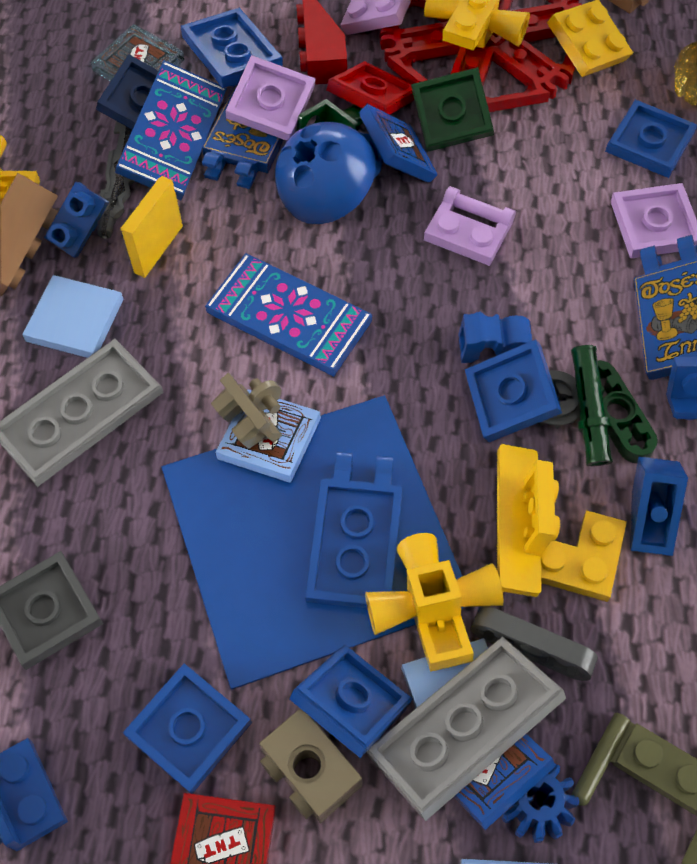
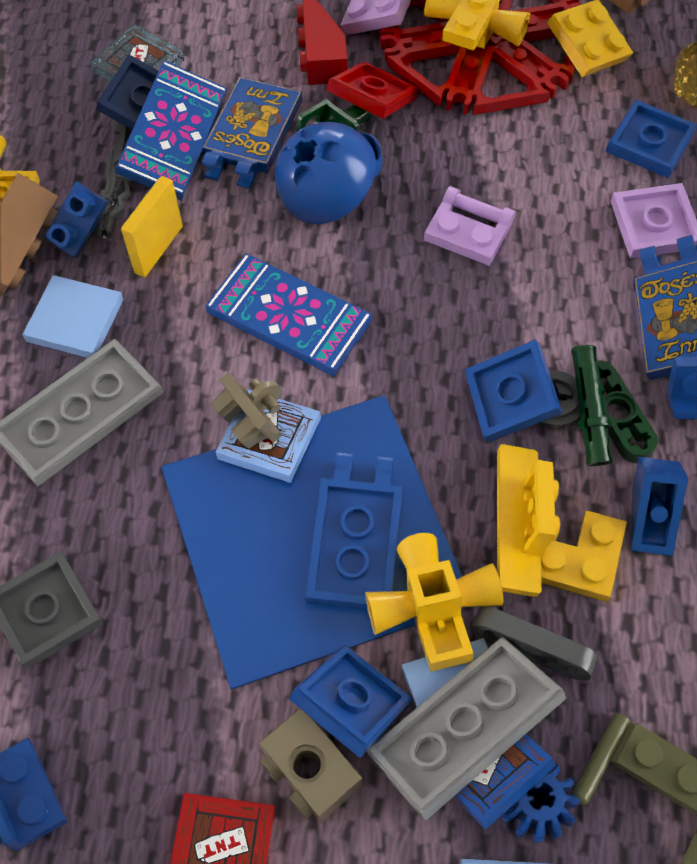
blue plate [122,663,252,794] -> none
blue plate [181,7,283,88] -> none
lavender plate [226,55,315,141] -> none
blue tile [359,104,438,182] -> none
dark green tile [411,67,494,152] -> none
blue leg [458,312,532,363] -> none

